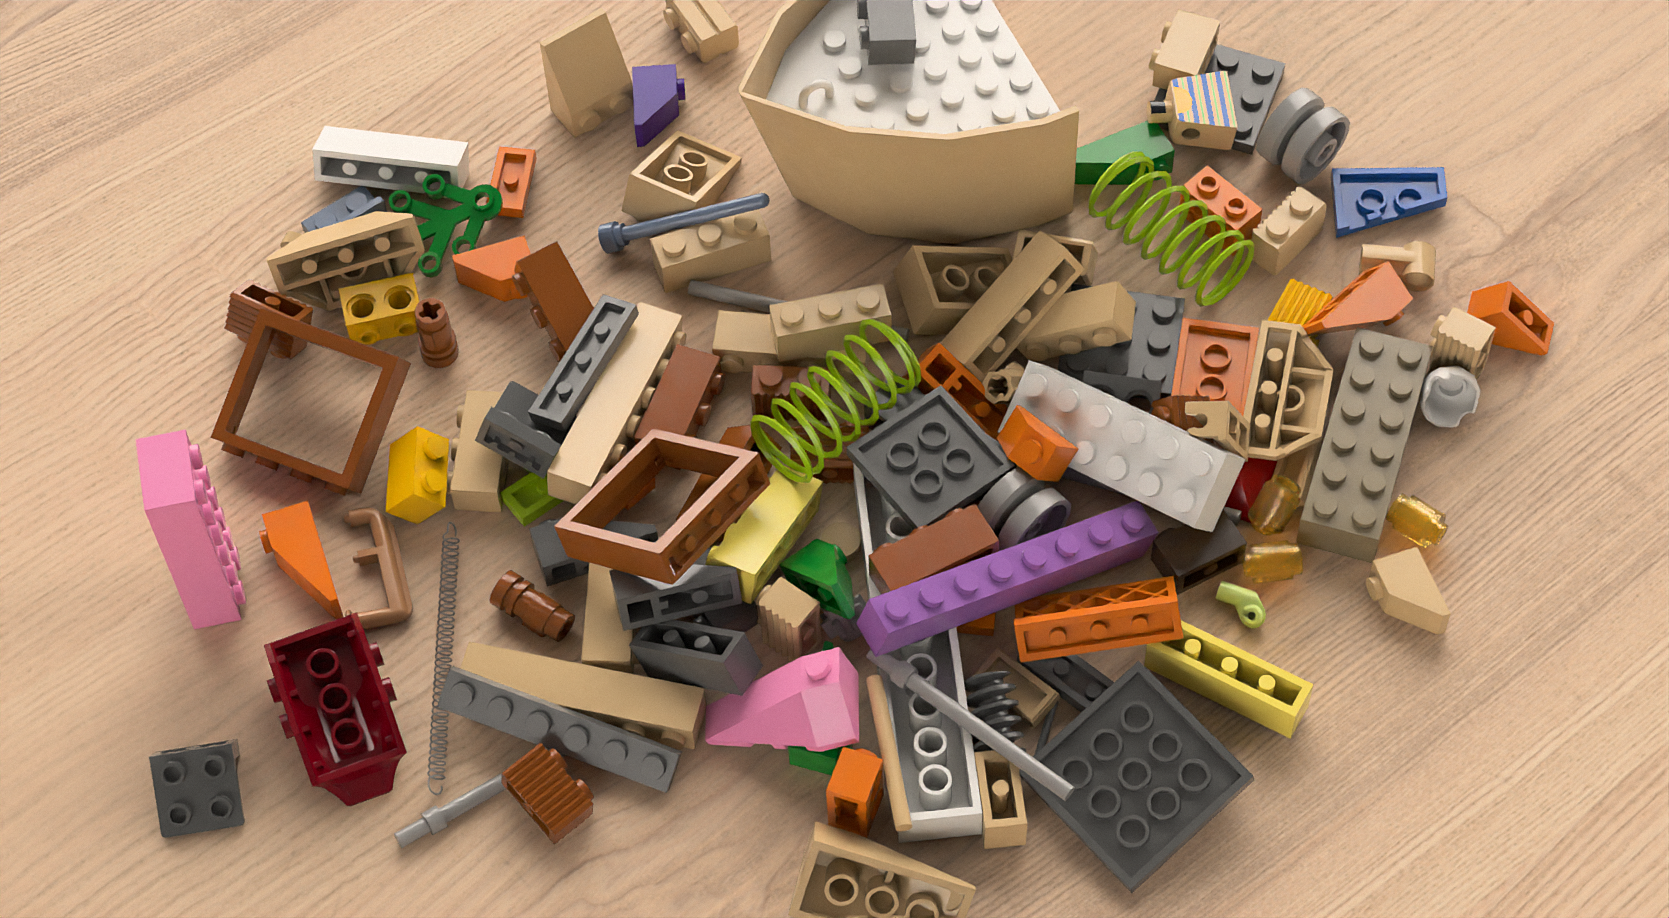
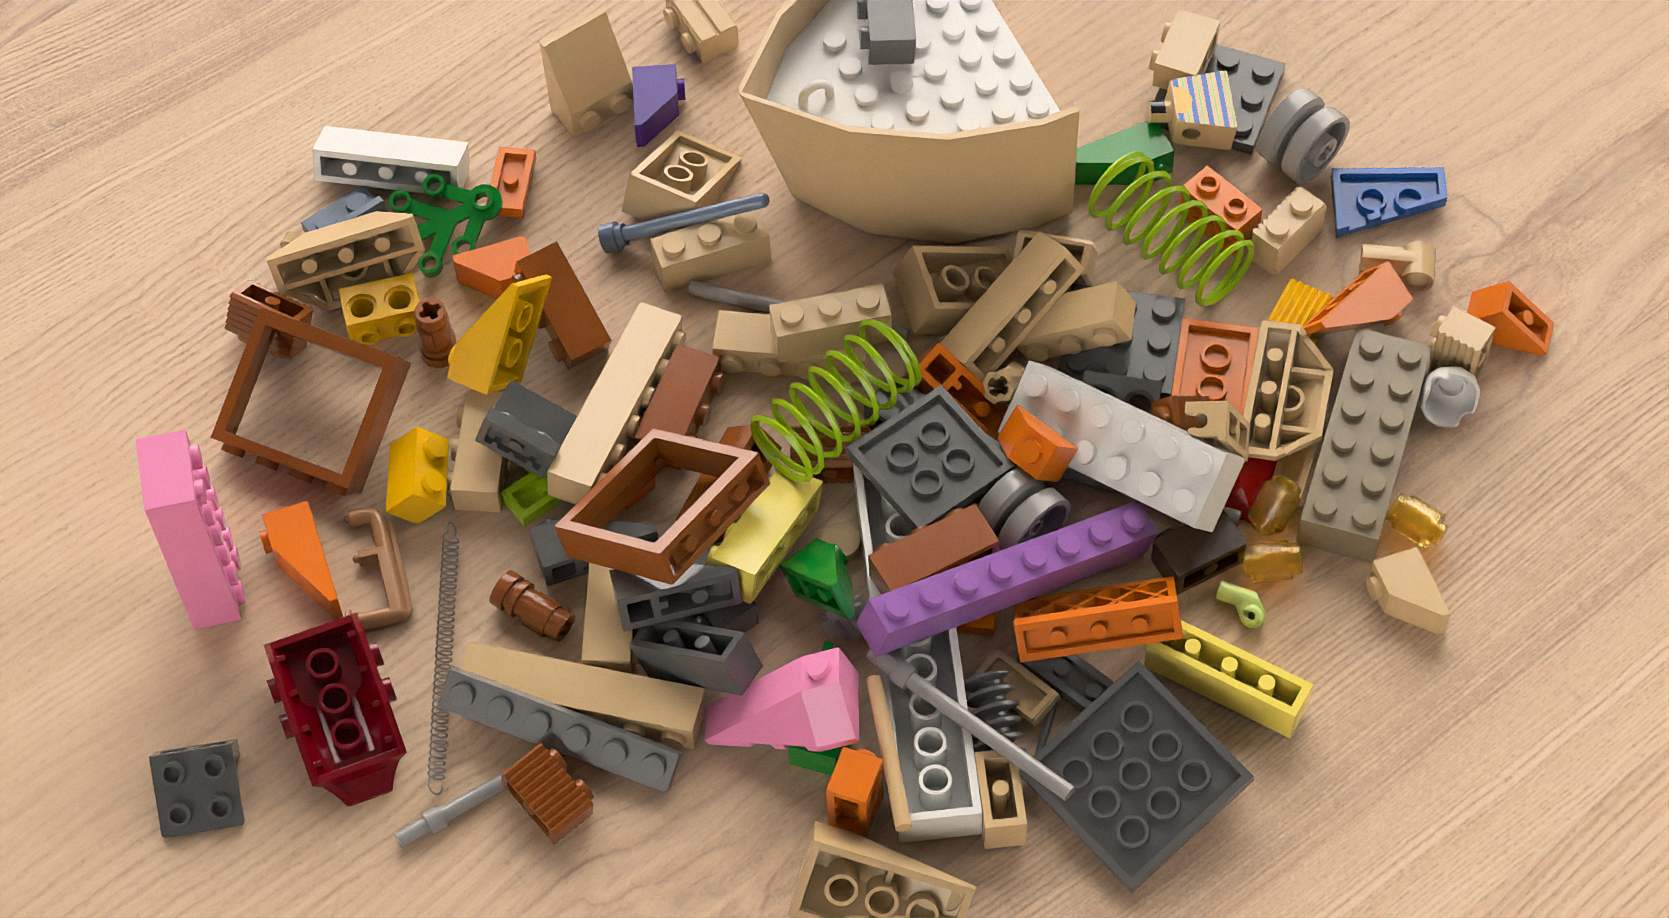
plate [528,294,639,432] -> none
dark orange brick [751,365,832,423] -> none
tan brick [756,577,822,661] -> none
none -> yellow slope [447,274,552,395]

